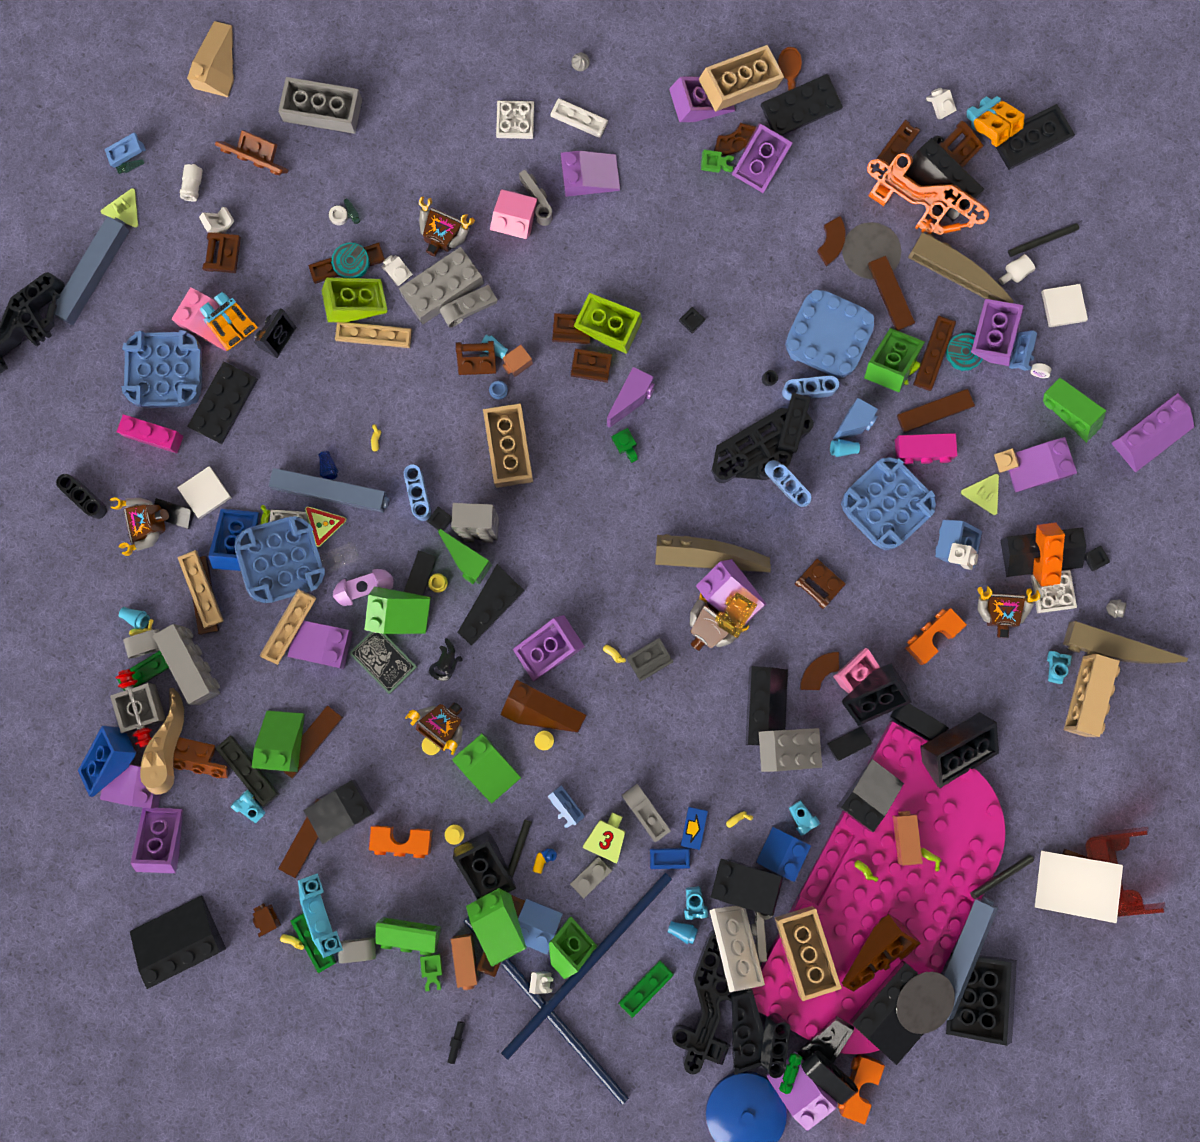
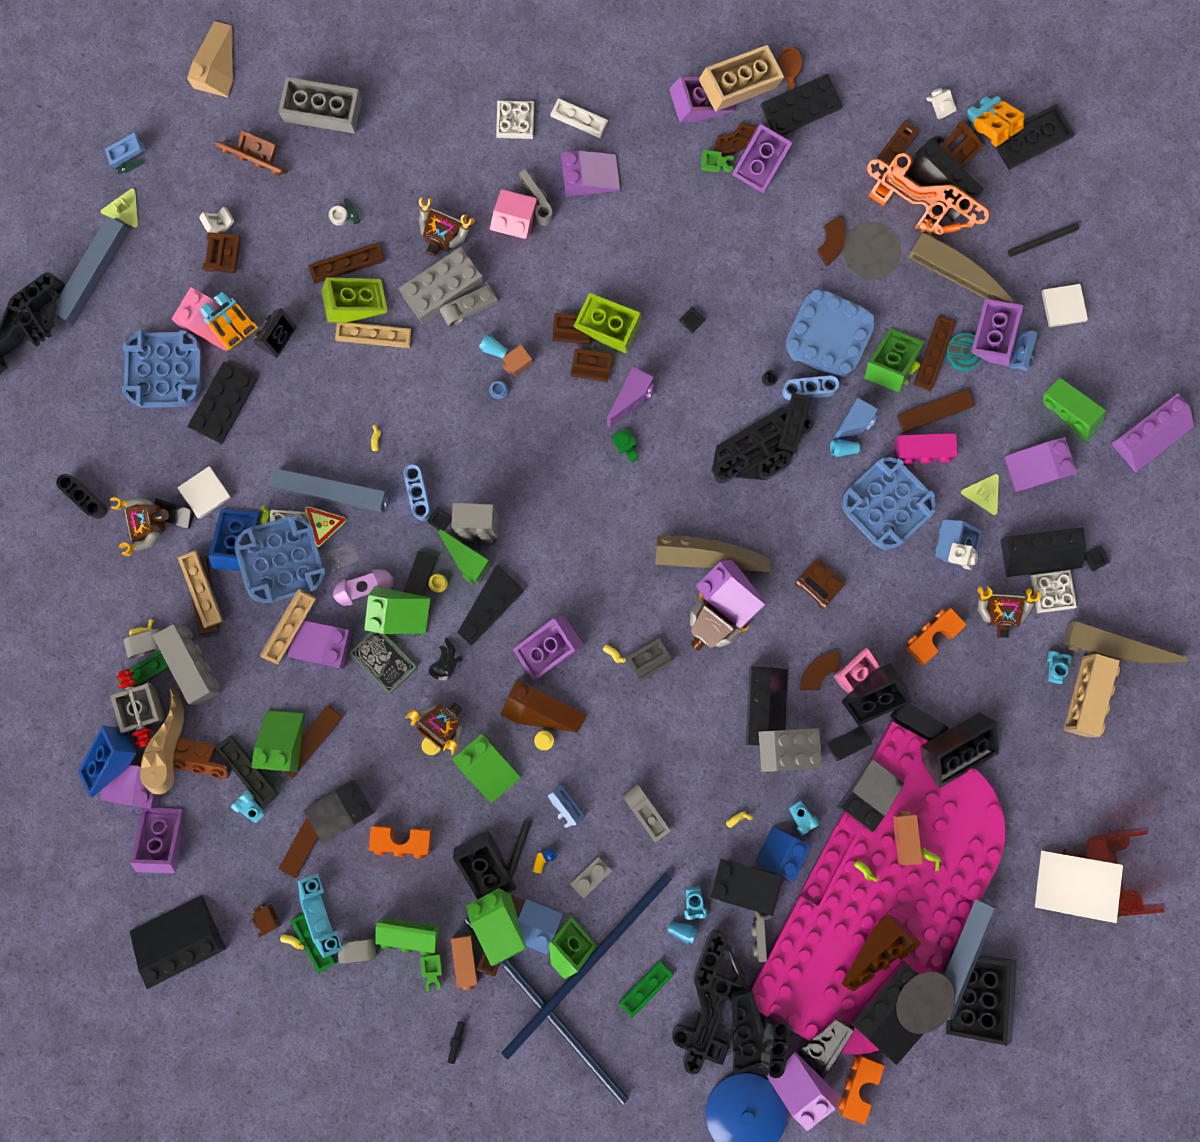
dark pink brick [117,414,183,453] -> none
medium azure cone [119,607,150,629] -> none
white piece [180,164,203,202] -> none
clear blue cone [318,451,339,480] -> none
tile [331,243,369,278] -> none
white bracket [381,255,413,286] -> none
light yellow plate [445,825,465,845] -> none
reddish brown plate [456,341,496,375] -> none
tan brick [483,404,533,488] -> none
white tile [529,971,553,994] -> none
light grey plate [571,52,590,71] -> none
yellowish green torso [582,812,625,863] -> none
blue tile [650,848,690,869] -> none
blue tile [680,807,708,850] -> none
white plate [710,906,765,992] -> none
clear yellow cylinder [714,592,757,638] -> none
light blue beam [765,460,811,507] -> none
tan brick [774,906,842,1001] -> none
green axle [779,1053,802,1094] -> none
black beam [801,1051,858,1105] -> none
reddish brown tile [868,256,915,331] -> none
pearl dark grey bar [970,855,1034,899] -> none
tan plate [994,448,1020,473] -> none
white piece [999,254,1035,285] -> none
white tile [1031,363,1051,378] -> none
orange arch [1033,522,1065,587] -> none
light grey plate [1106,599,1127,618] -> none

